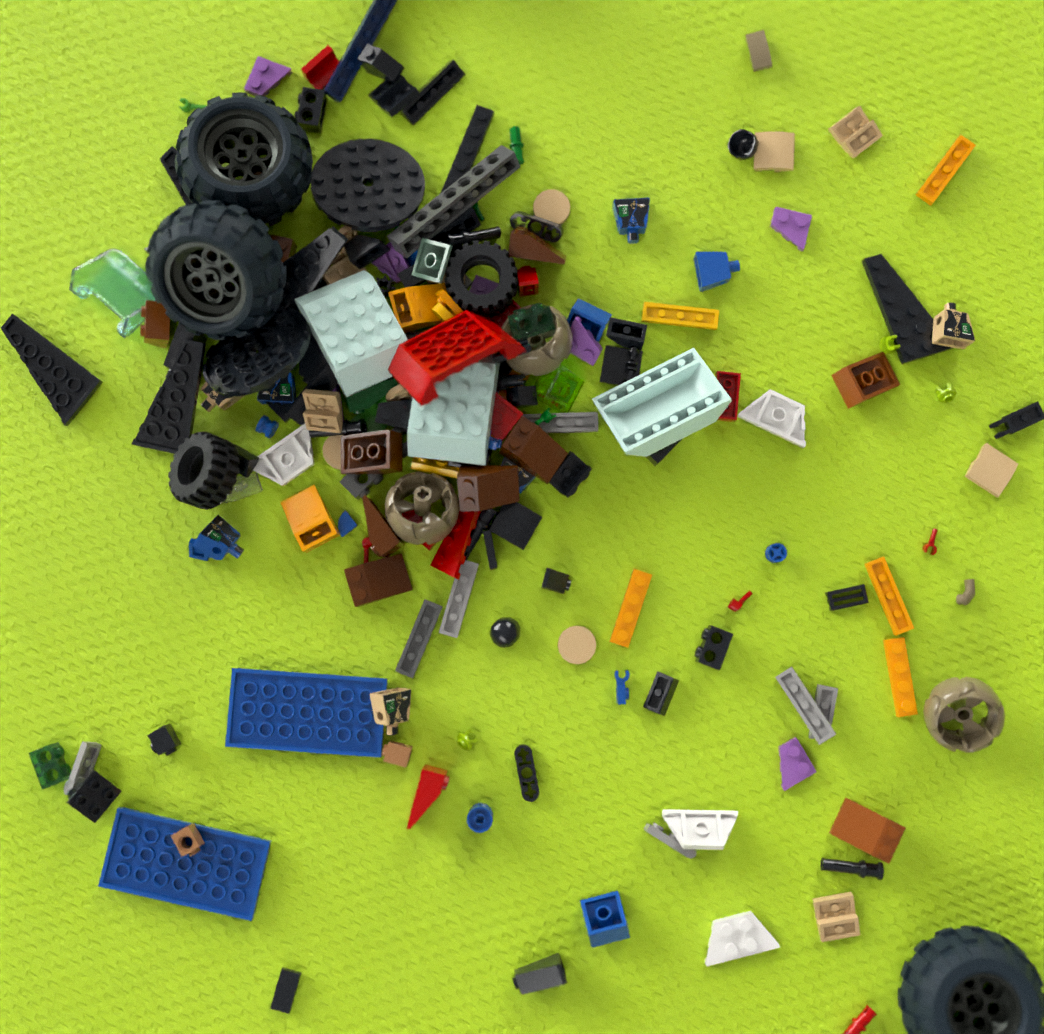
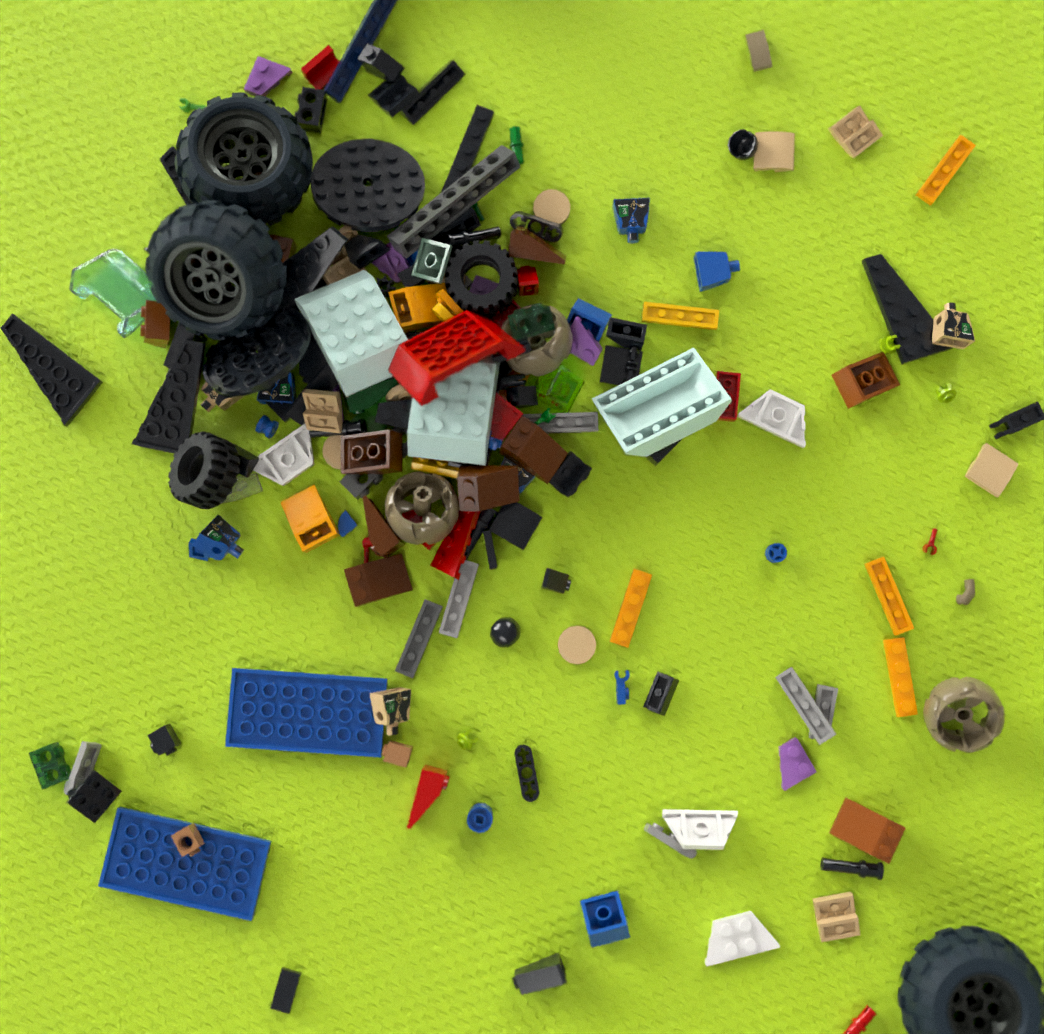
black brick [694,625,733,670] -> none
red hand [728,591,753,612] -> none
medium lavender wing [770,207,812,251] -> none
black tile [825,584,869,611] -> none

